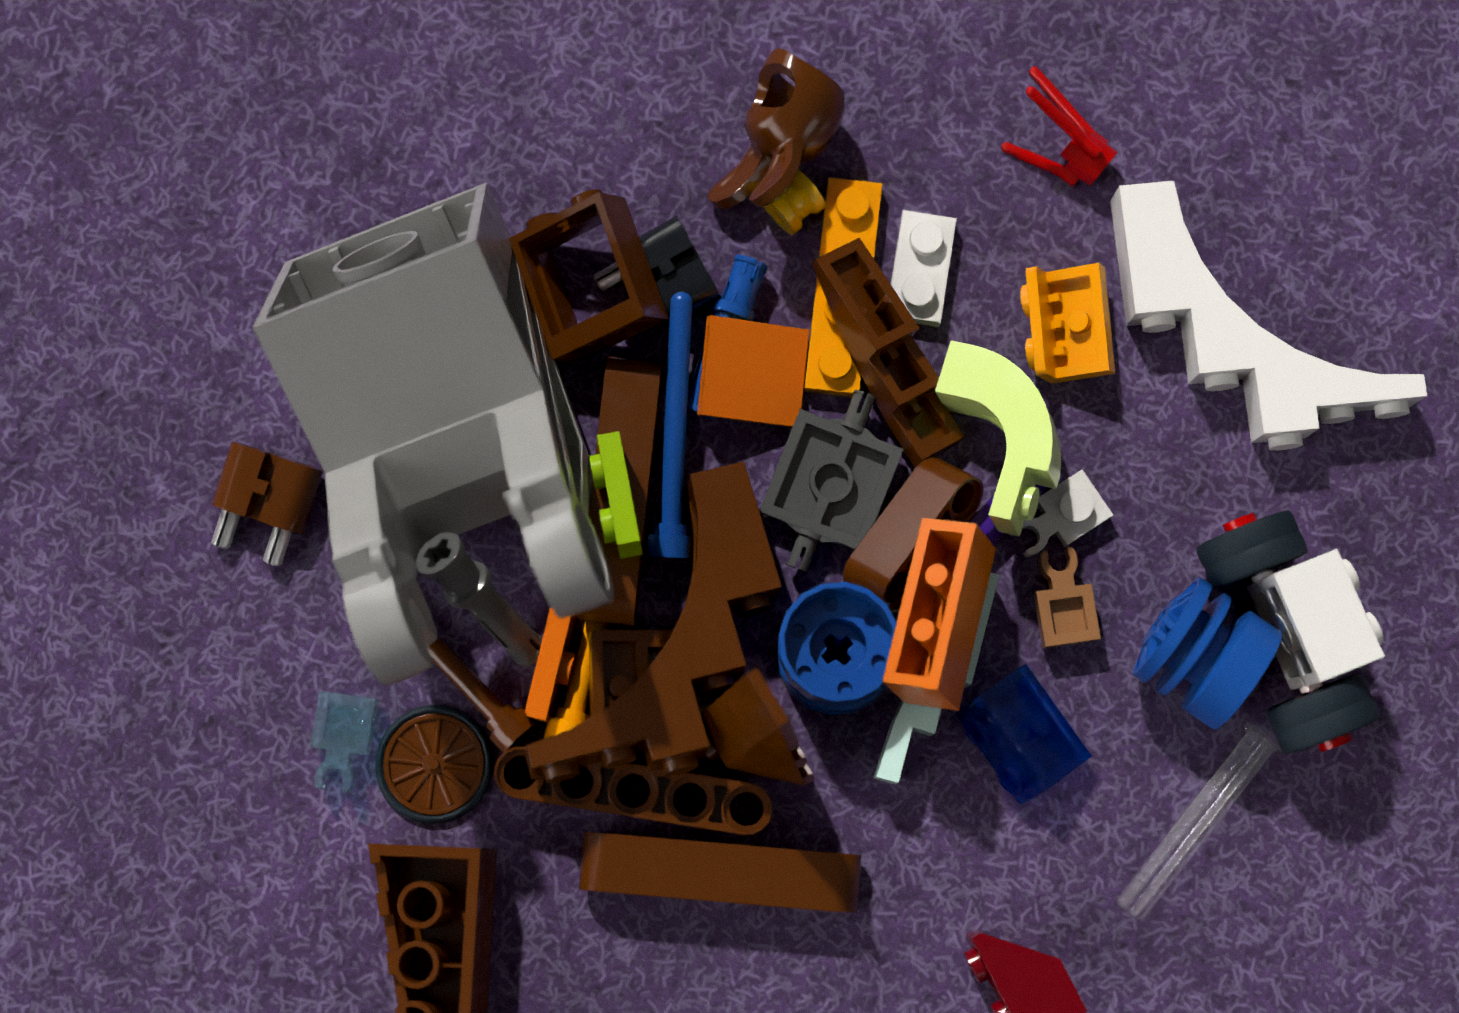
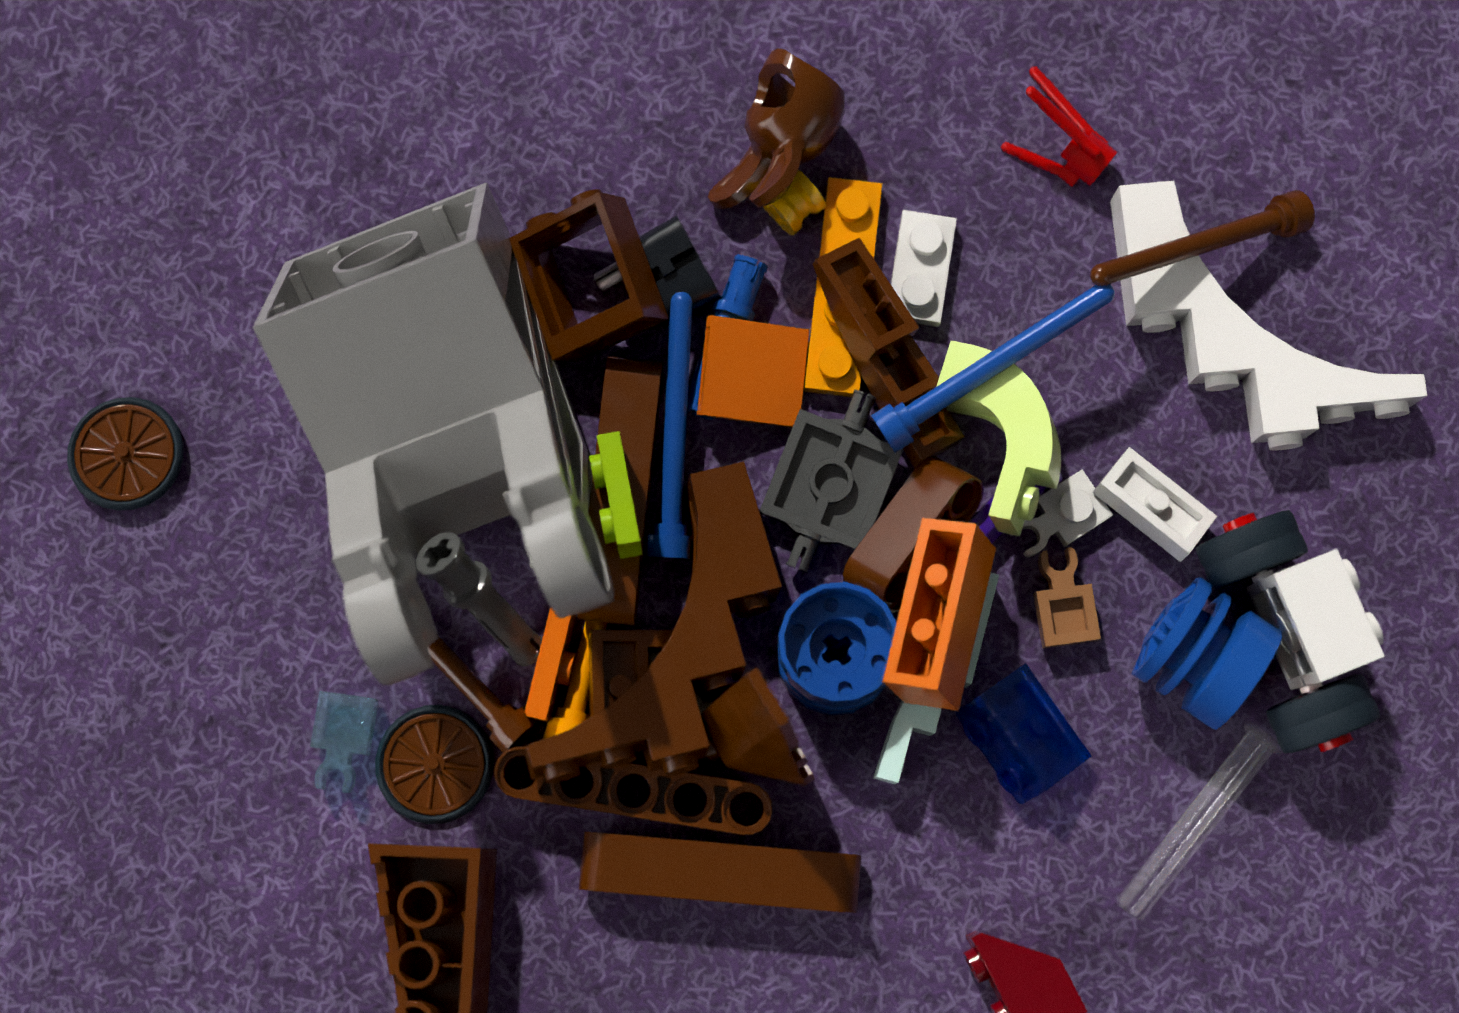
reddish brown piece [211,441,324,566] -> none
light orange bracket [1020,263,1115,383] -> none
none -> reddish brown wheel [67,397,184,511]
none -> blue piece [871,284,1115,453]
none -> reddish brown piece [1090,190,1315,286]
none -> white plate [1092,447,1217,562]

